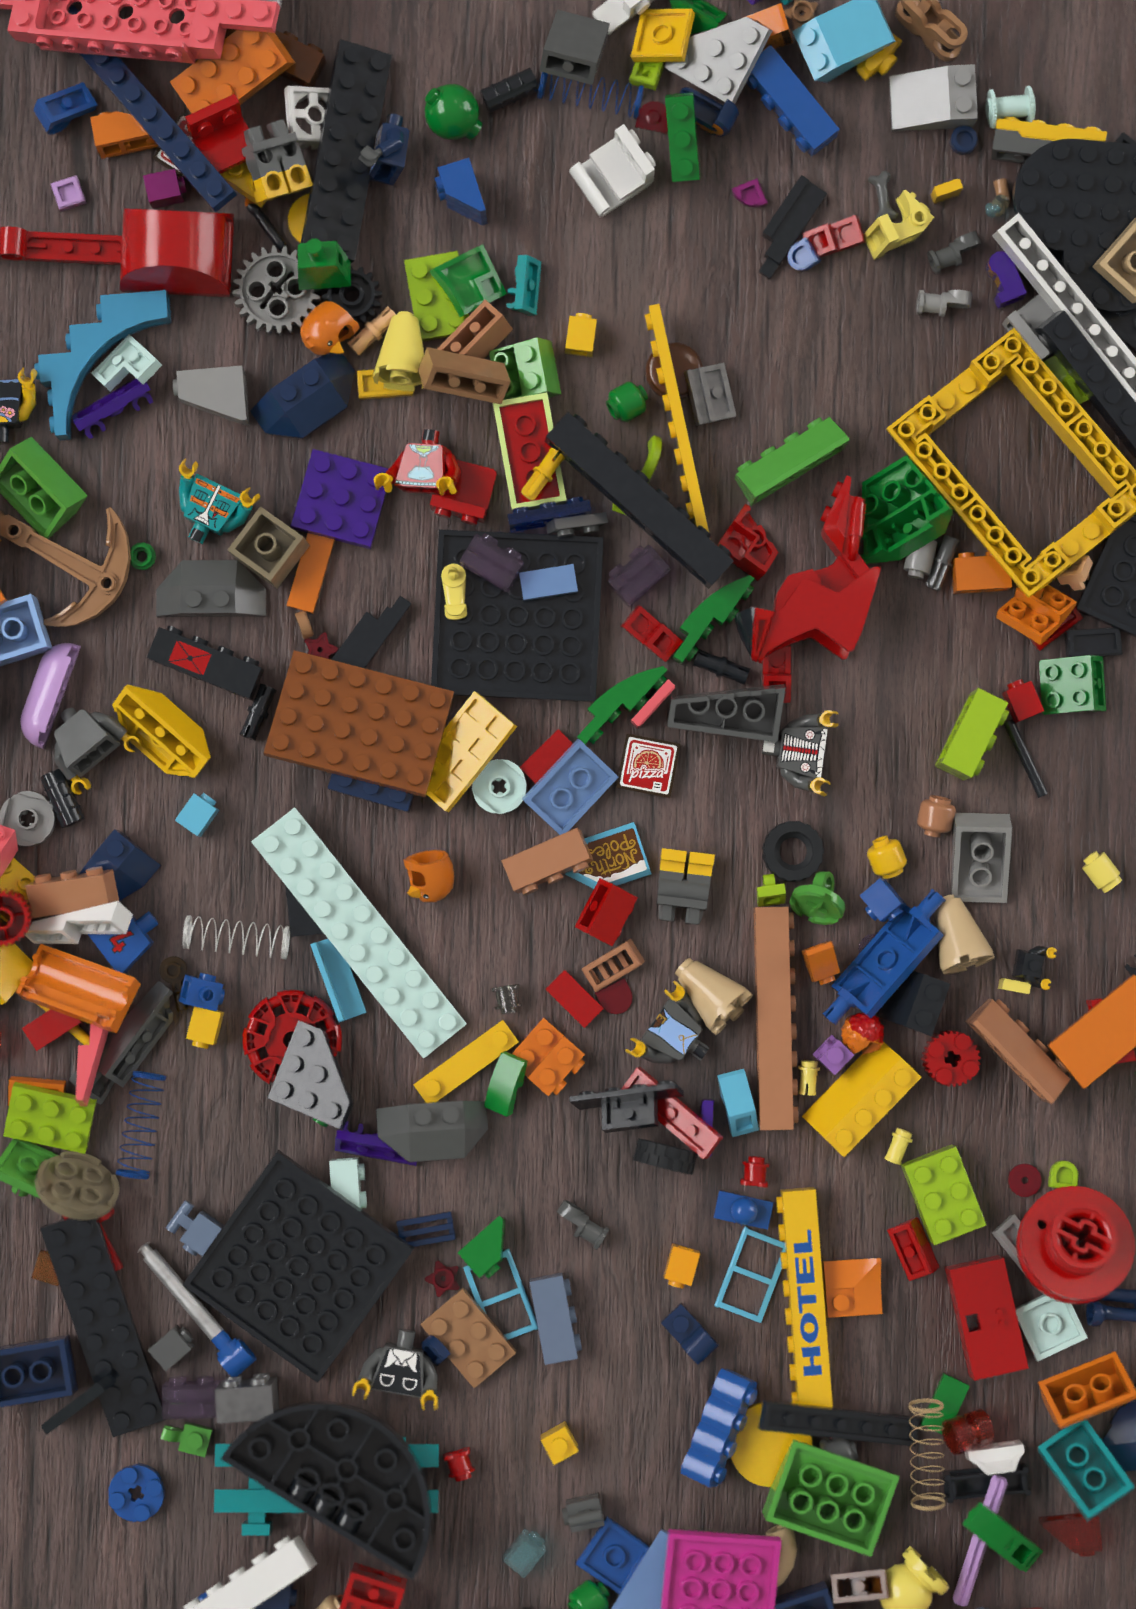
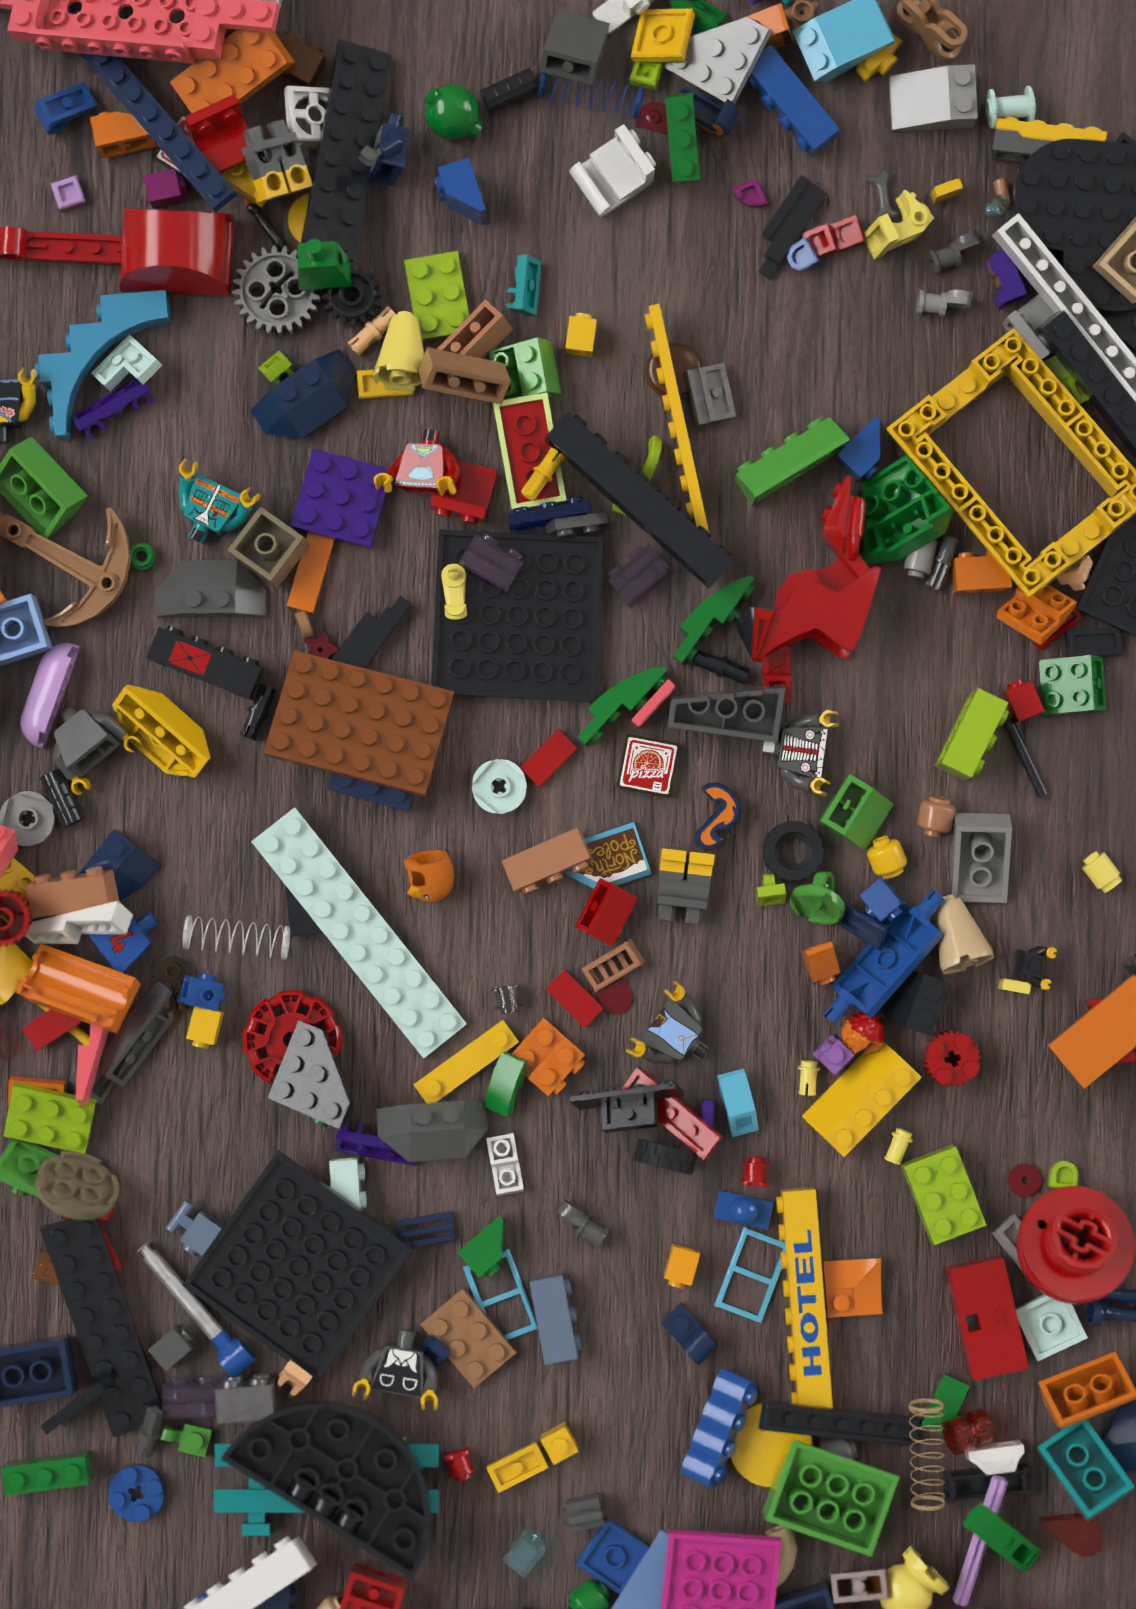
blue piece [115,1071,166,1179] -> none
light grey slope [173,365,250,425] -> none
medium azure brick [175,793,220,837] -> none
orange piece [300,301,360,355] -> none
medium azure panel [310,938,367,1022] -> none
dark red plate [425,1261,459,1297] -> none
yellow plate [426,691,518,812] -> none
green plate [430,244,507,317] -> none
medium blue tile [519,564,578,601] -> none
medium blue plate [522,739,618,835] -> none
green head [606,381,648,422] -> none
red slope [621,605,683,662] -> none
tan cone [675,958,753,1035] -> none
red slope [717,504,778,581] -> none
nougat brick [753,907,798,1130] -> none
red slope [887,1217,939,1281] -> none
dark blue tile [950,126,978,155] -> none
nougat slope [965,999,1070,1104] -> none
none -> green brick [1,1450,94,1496]
none -> dark grey axle [136,1405,163,1458]
none -> lime tile [258,351,293,385]
none -> light nougat tile [276,1360,313,1398]
none -> white slope [486,1133,524,1196]
none -> yellow plate [486,1441,549,1493]
none -> dark blue animal [694,783,741,851]
none -> bright green slope [818,774,894,851]
none -> blue slope [835,416,880,482]
none -> dark blue tile [836,902,888,951]

